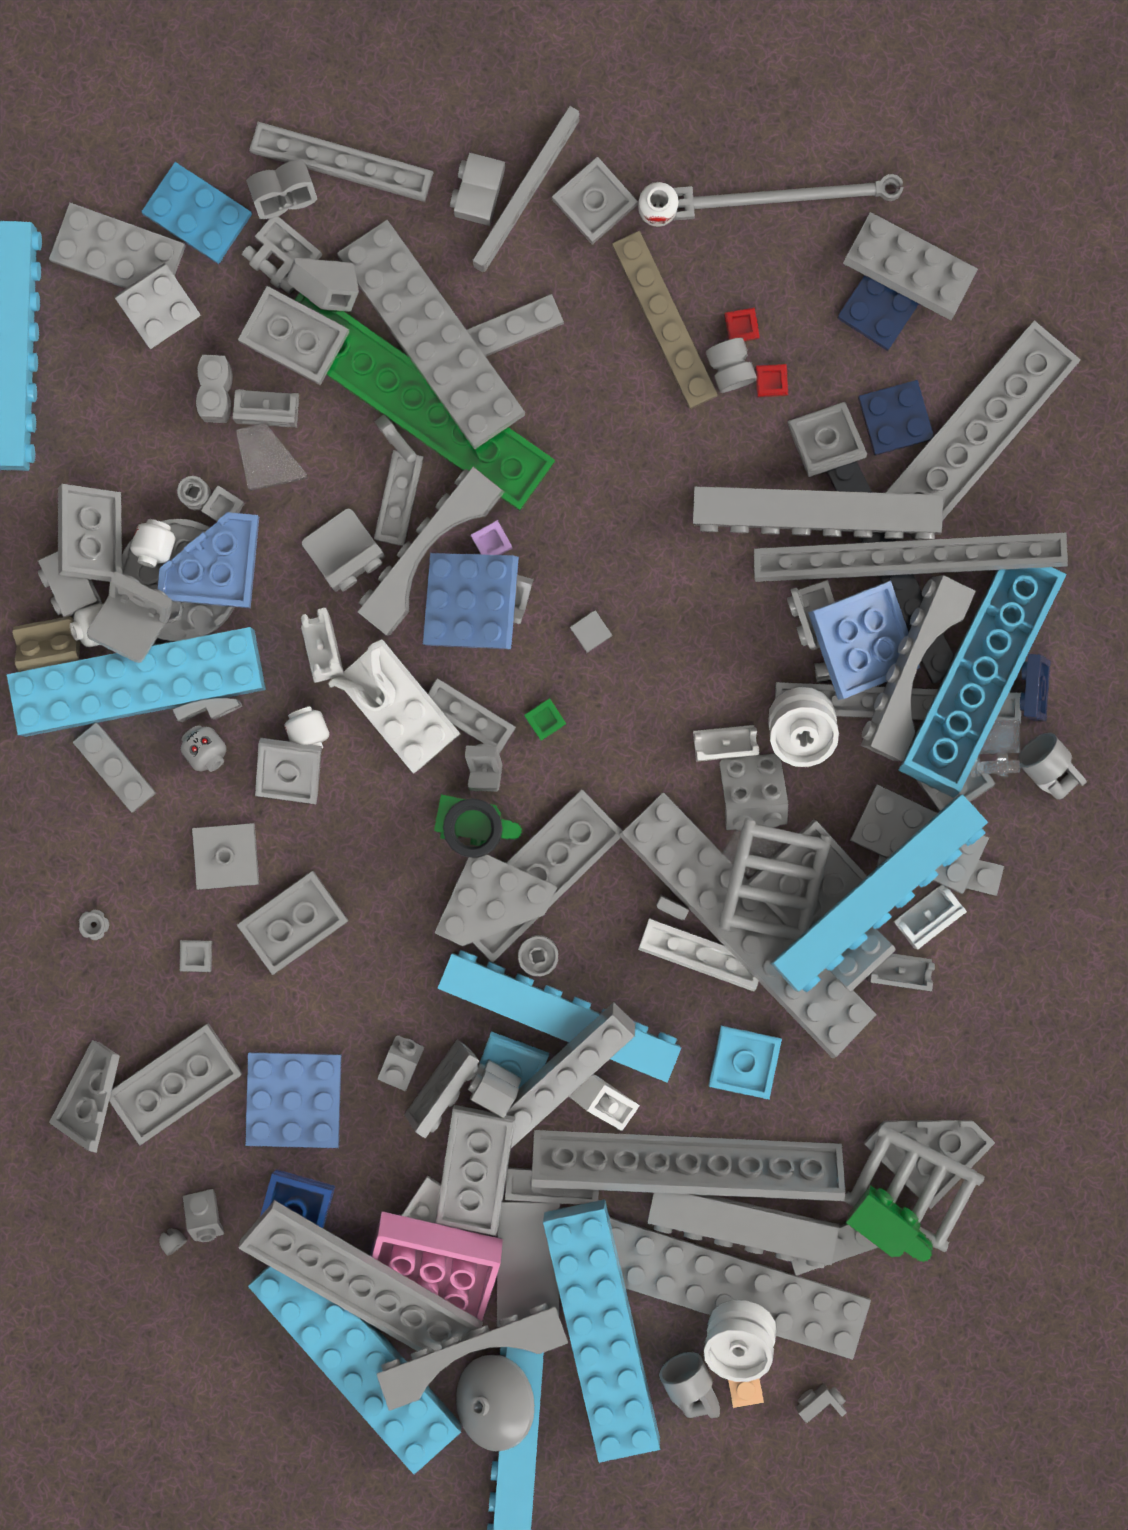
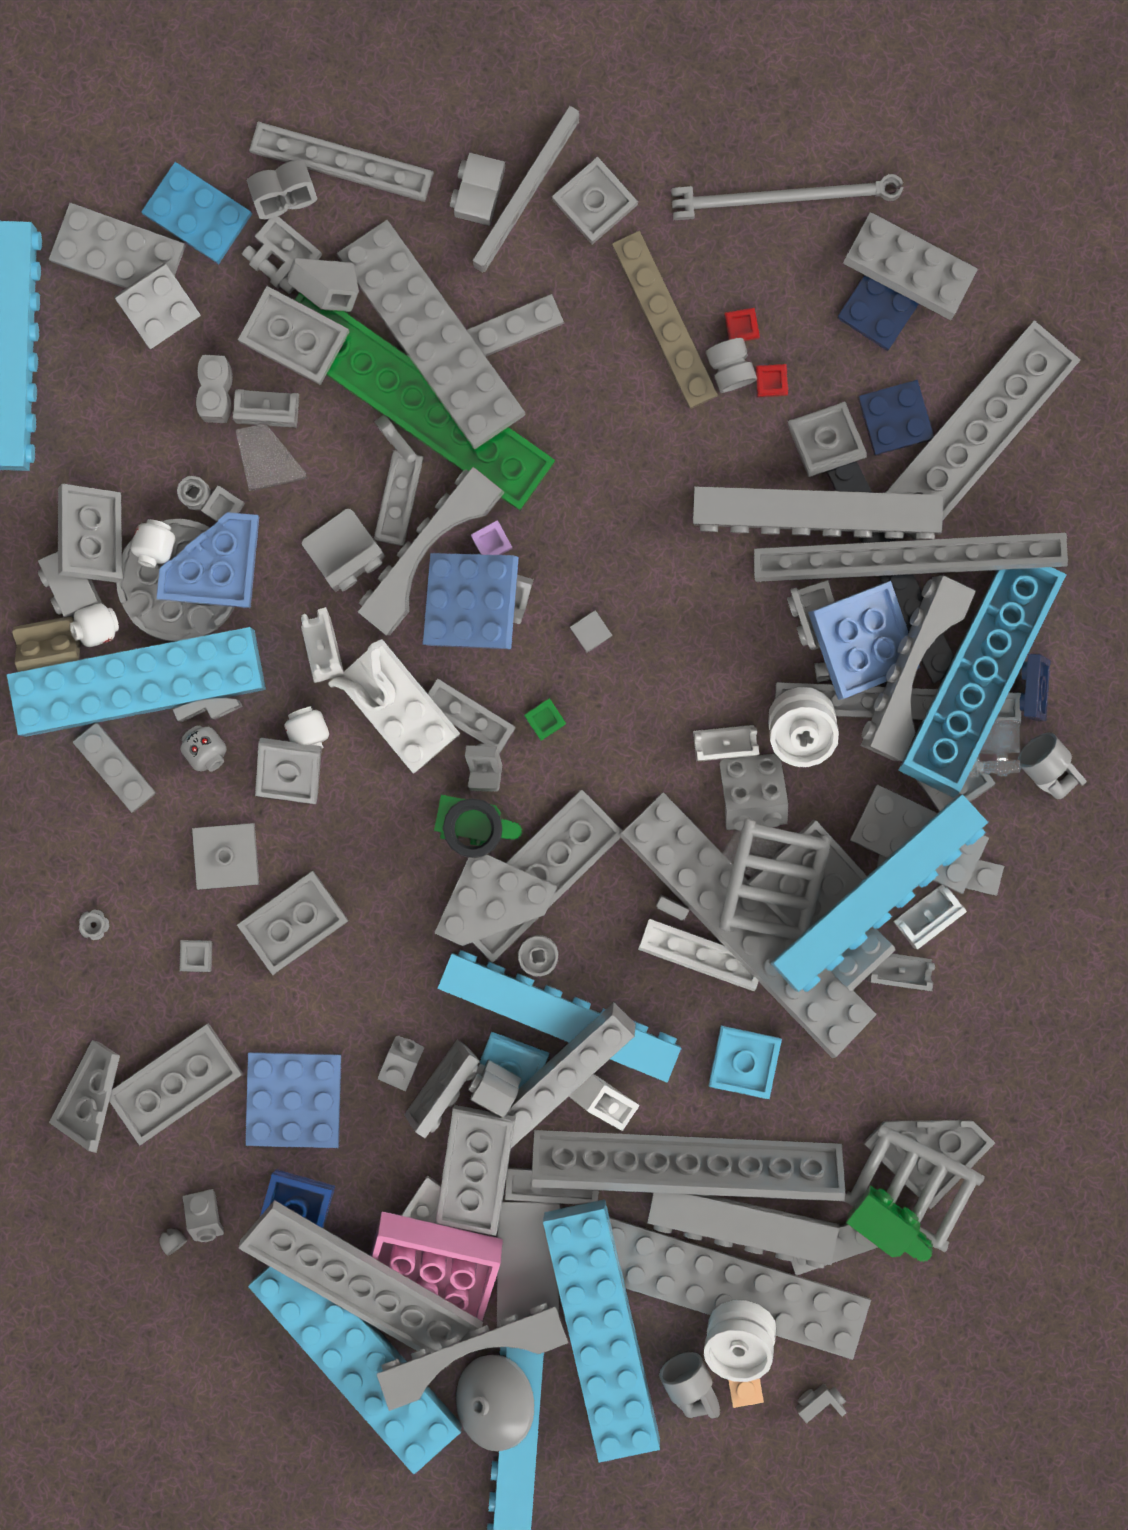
light grey bracket [87,572,172,663] -> none
white head [638,182,679,227] -> none

